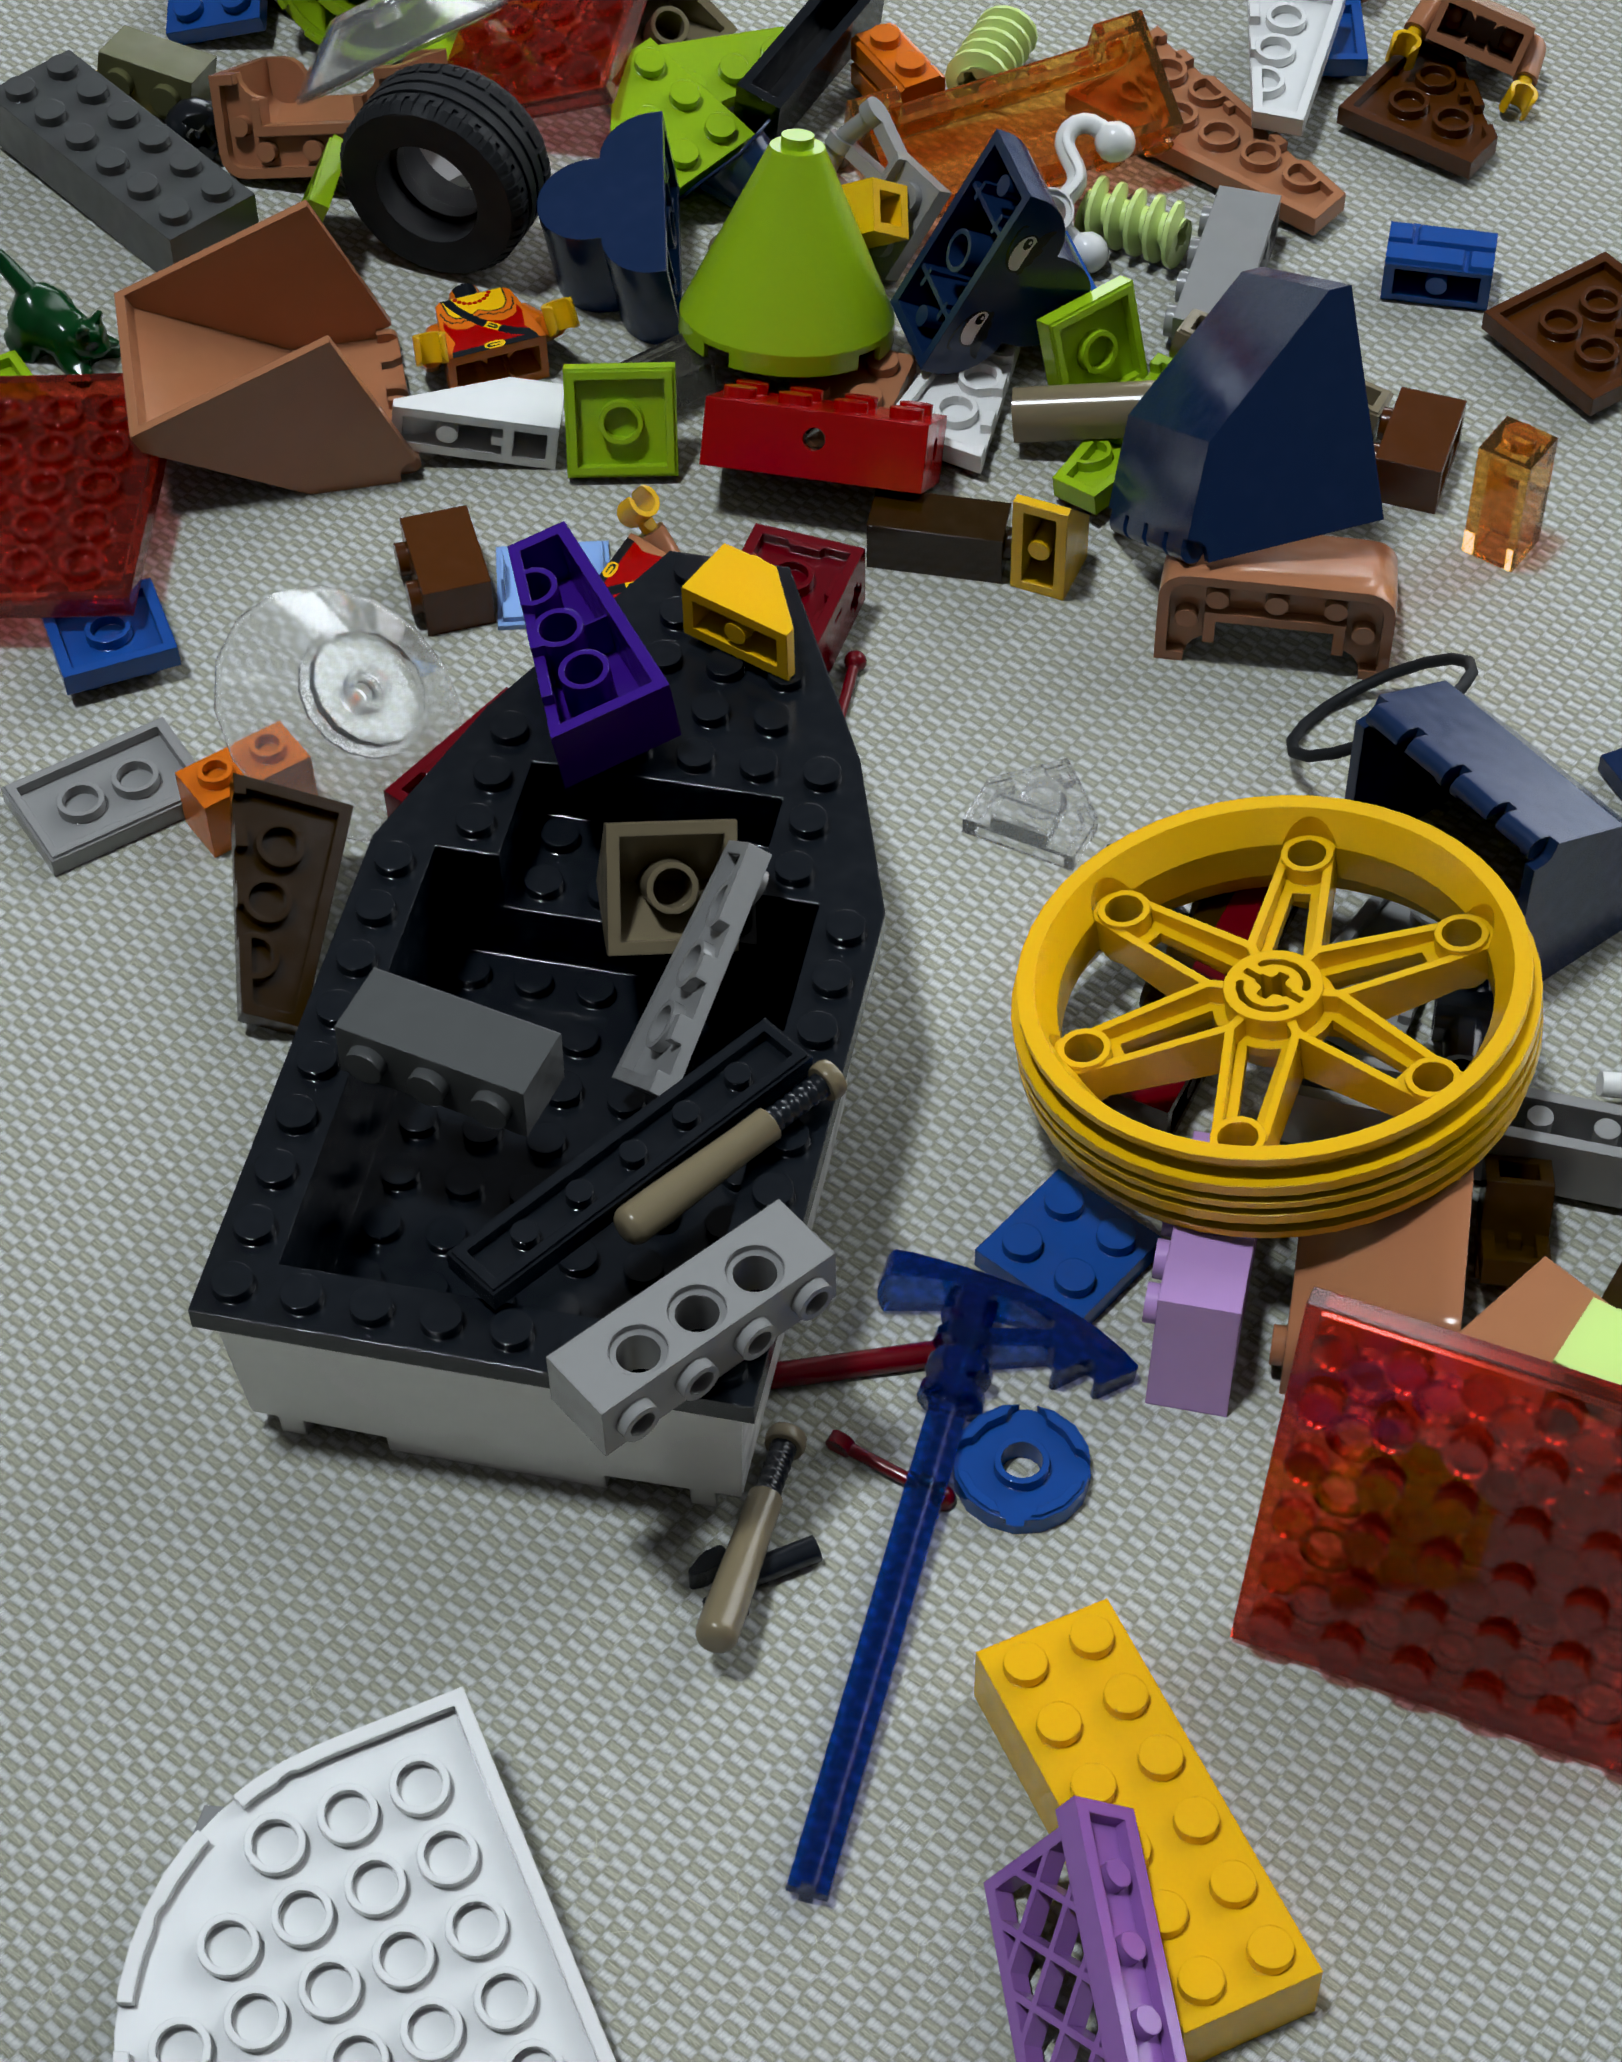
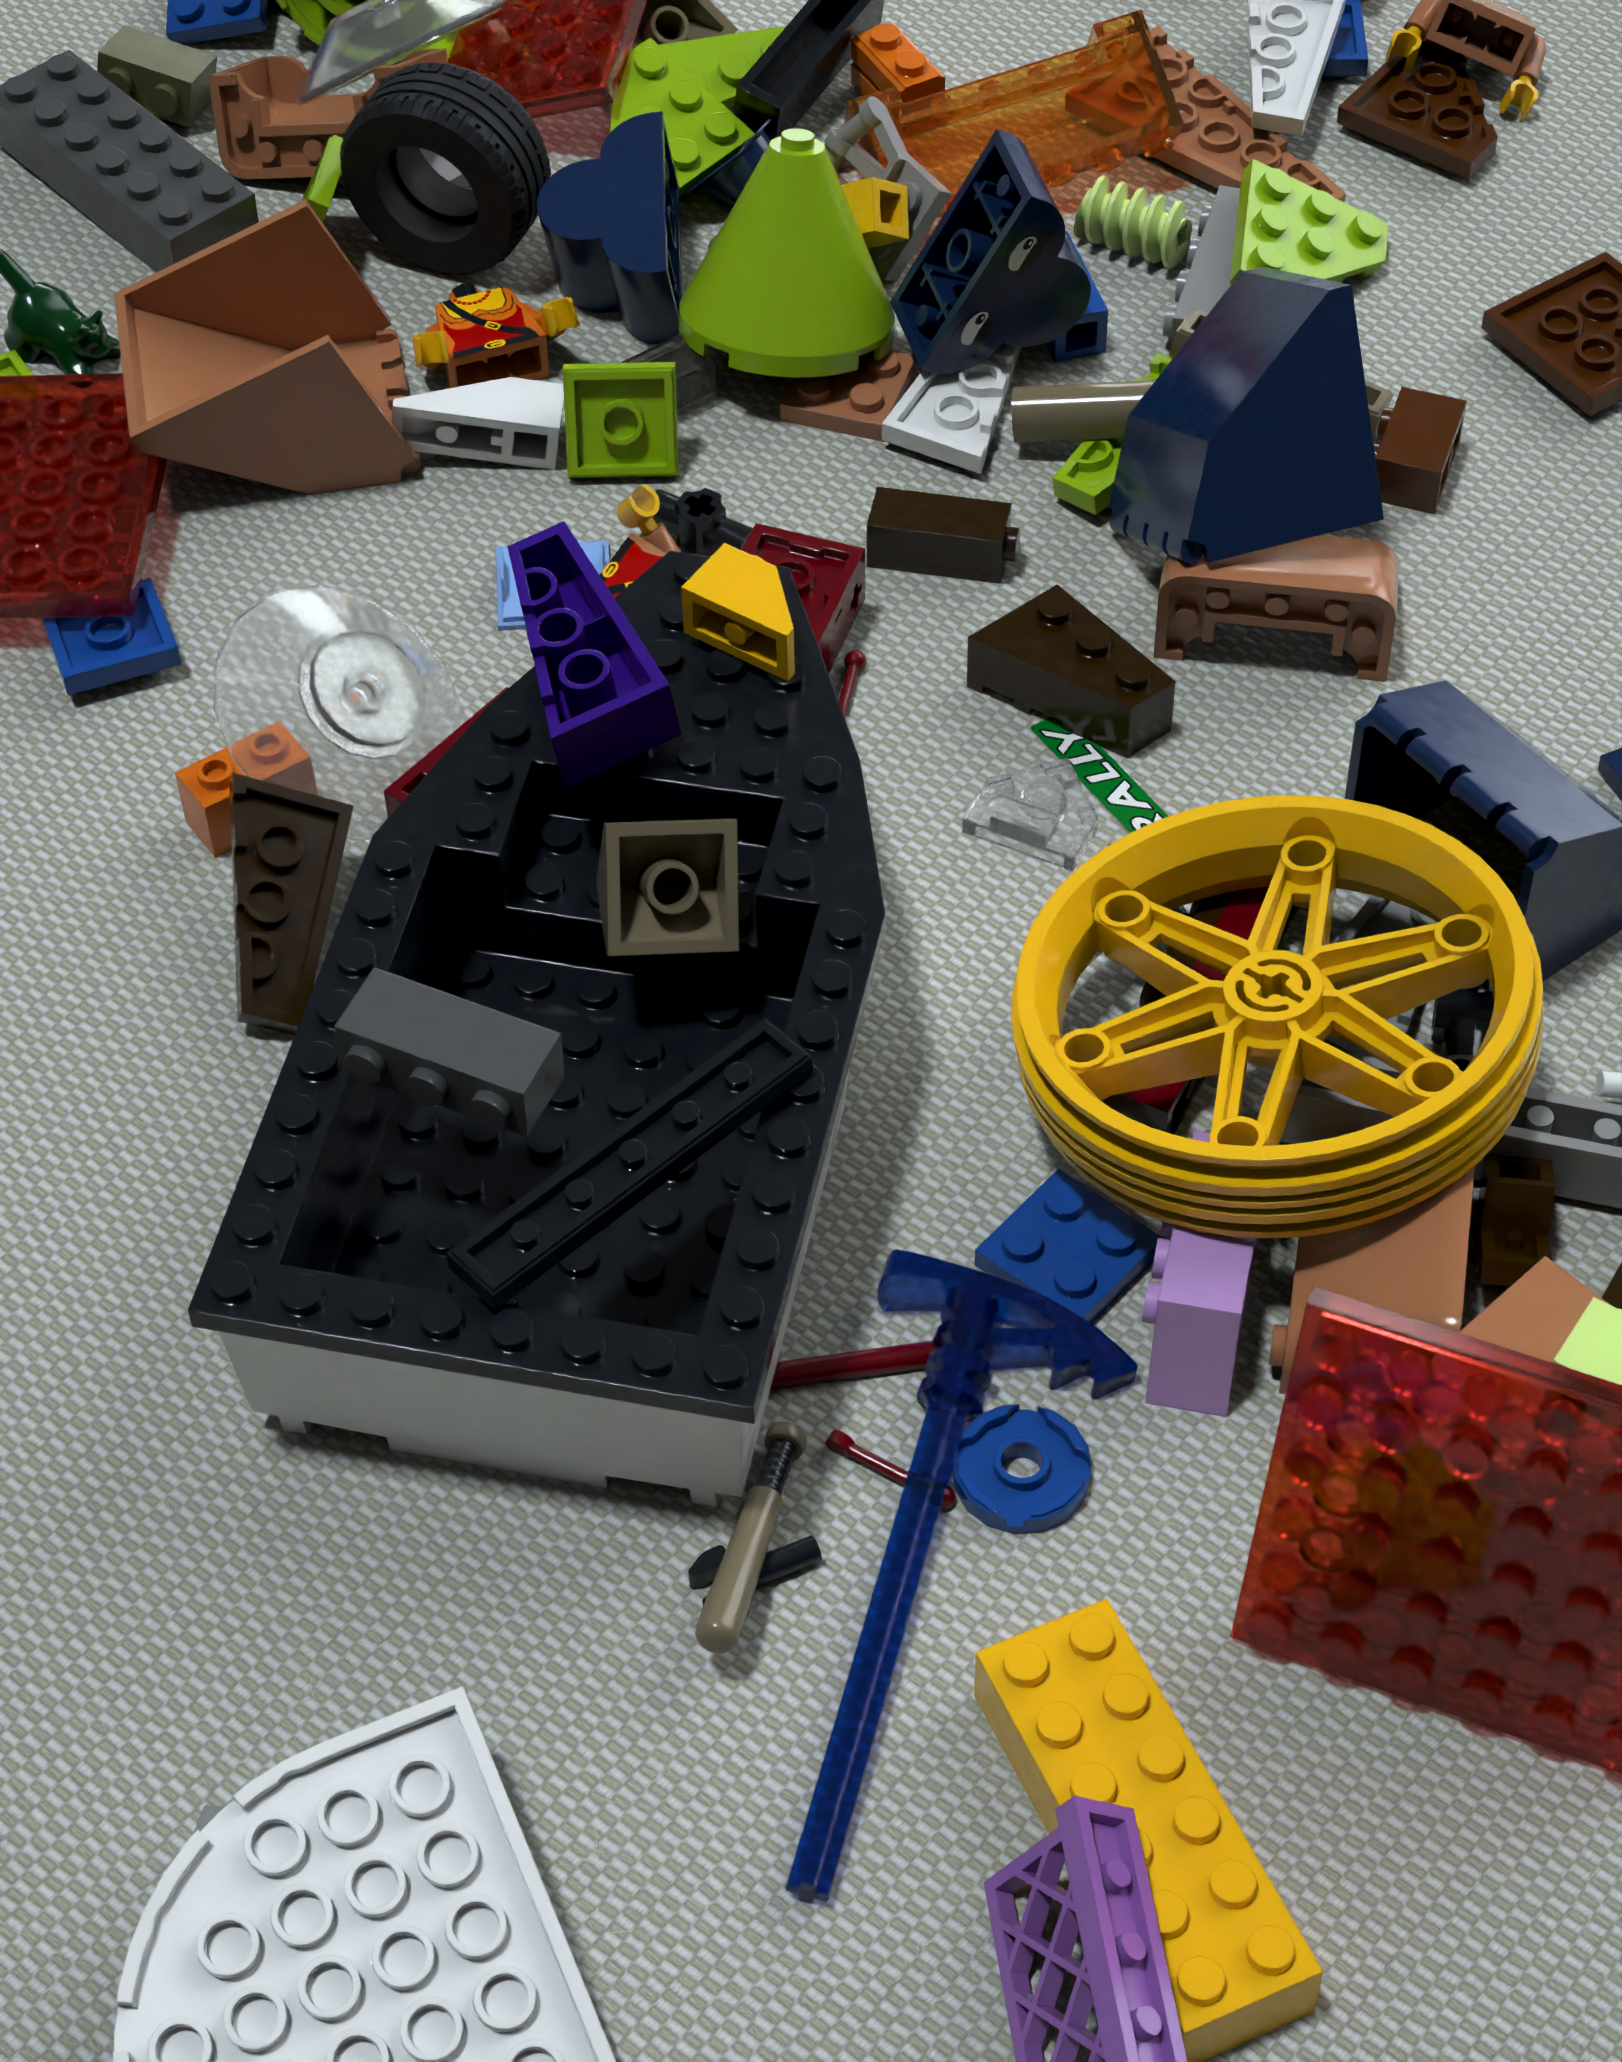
light grey tile [1,717,196,877] -> none
black piece [164,97,219,160] -> none
reddish brown brick [393,505,496,636] -> none
light grey brick [546,1199,836,1456] -> none
light grey wing [612,840,772,1097] -> none
dark tan piece [613,1059,847,1245] -> none
red brick [699,379,947,494] -> none
yellowish green piece [945,5,1038,113] -> none
yellow slope [1010,494,1090,601] -> none
lime tile [1036,275,1148,385] -> none
white piece [1047,113,1136,273] -> none
black piece [1286,653,1478,762] -> none
blue brick [1380,221,1498,311] -> none
clear orange brick [1462,416,1558,573] -> none
none -> black axle [653,488,753,556]
none -> dark brown wedge [967,584,1176,758]
none -> sticker [1030,716,1169,833]
none -> lime plate [1229,159,1388,284]

